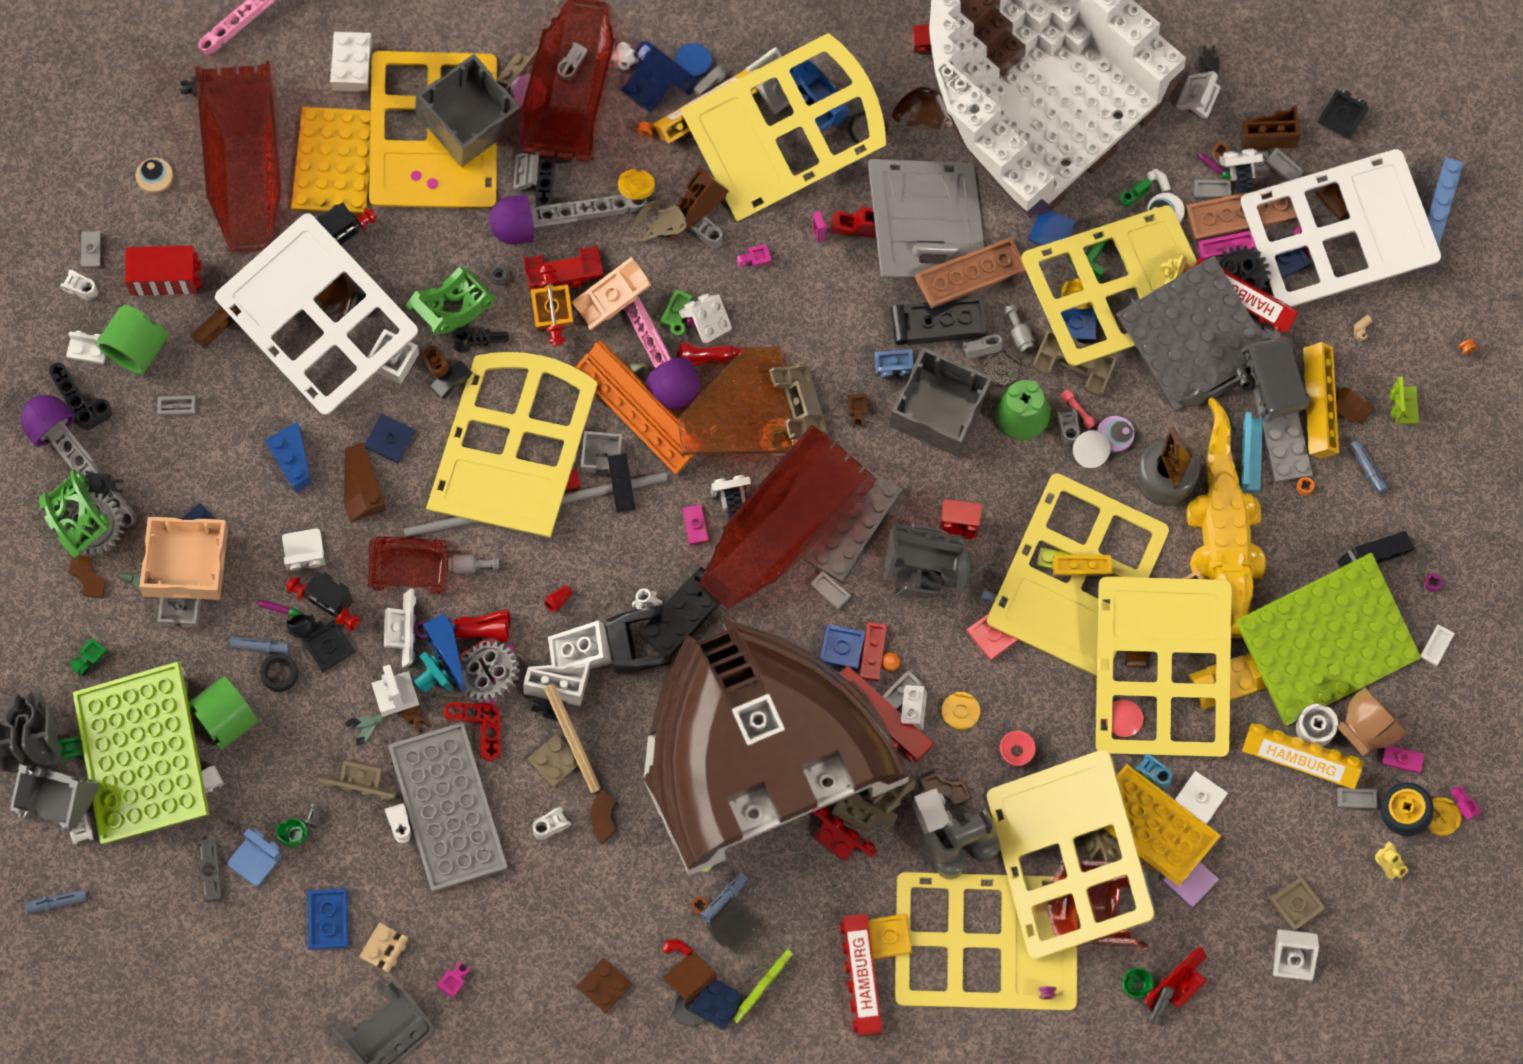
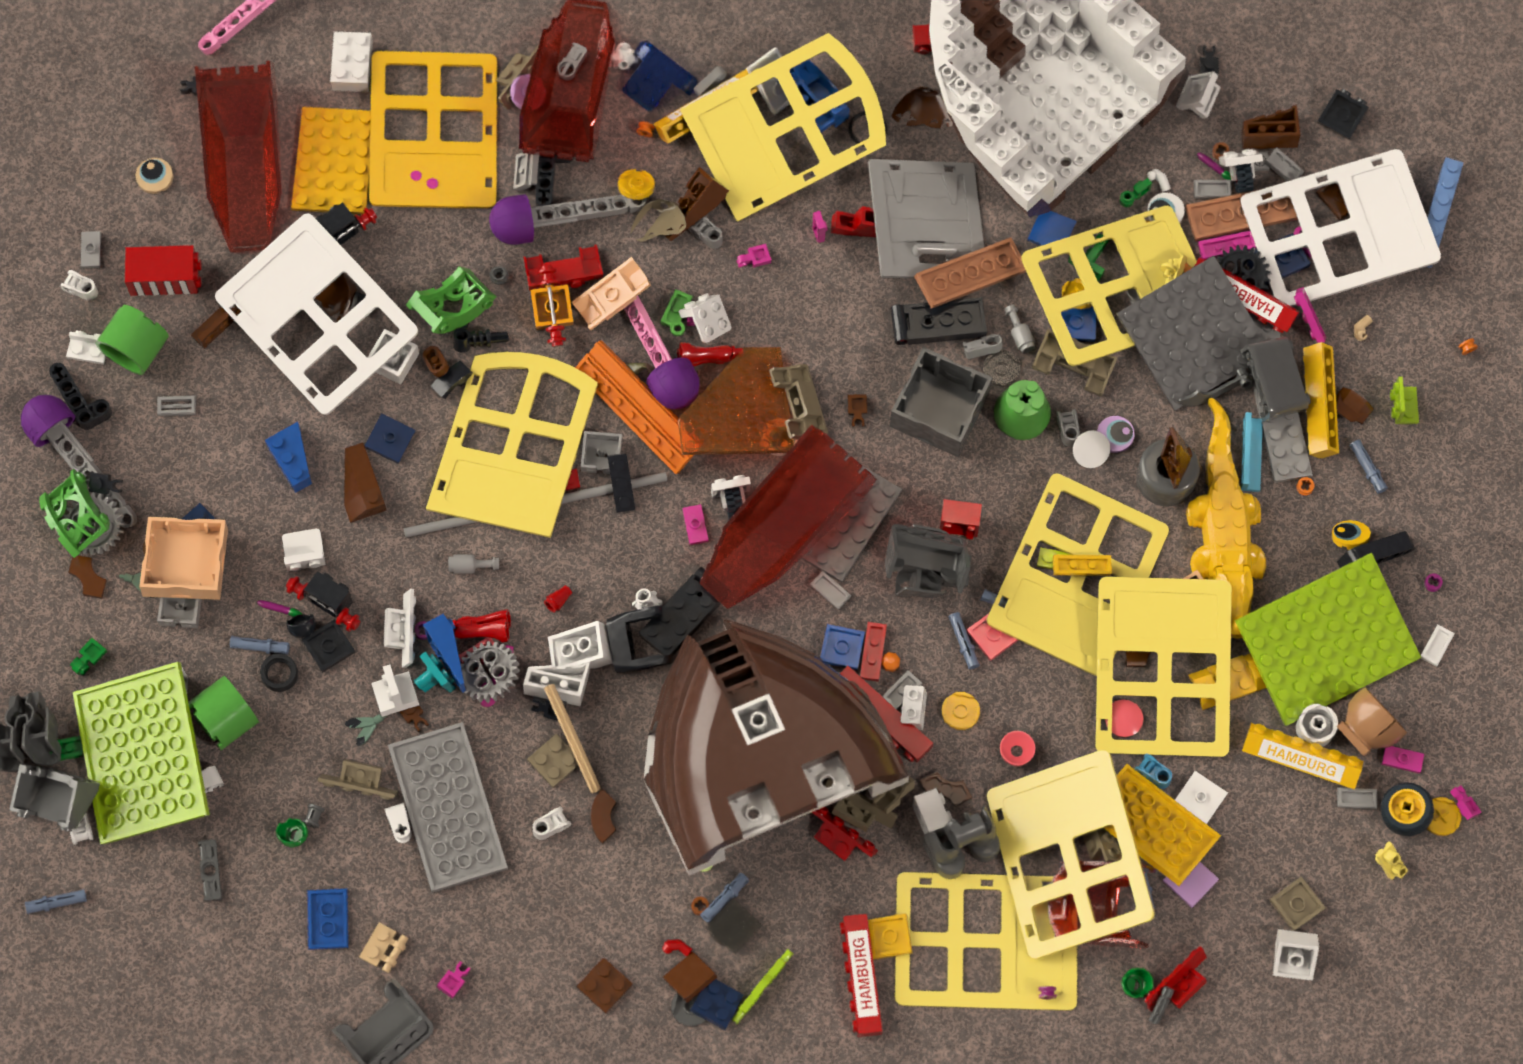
medium blue bracket [228,828,282,886] -> none
clear red windscreen [368,536,450,594] -> none
dark grey tile [415,54,521,167] -> none
red beam [443,702,500,762] -> none
blue tile [675,43,712,79] -> none
medium blue bracket [874,349,914,378] -> none
coral bar [1060,389,1097,430] -> none
none -> sand blue pin [948,612,980,670]
none -> dark pink plate [1294,287,1326,343]
none -> yellow tile [1332,520,1371,550]

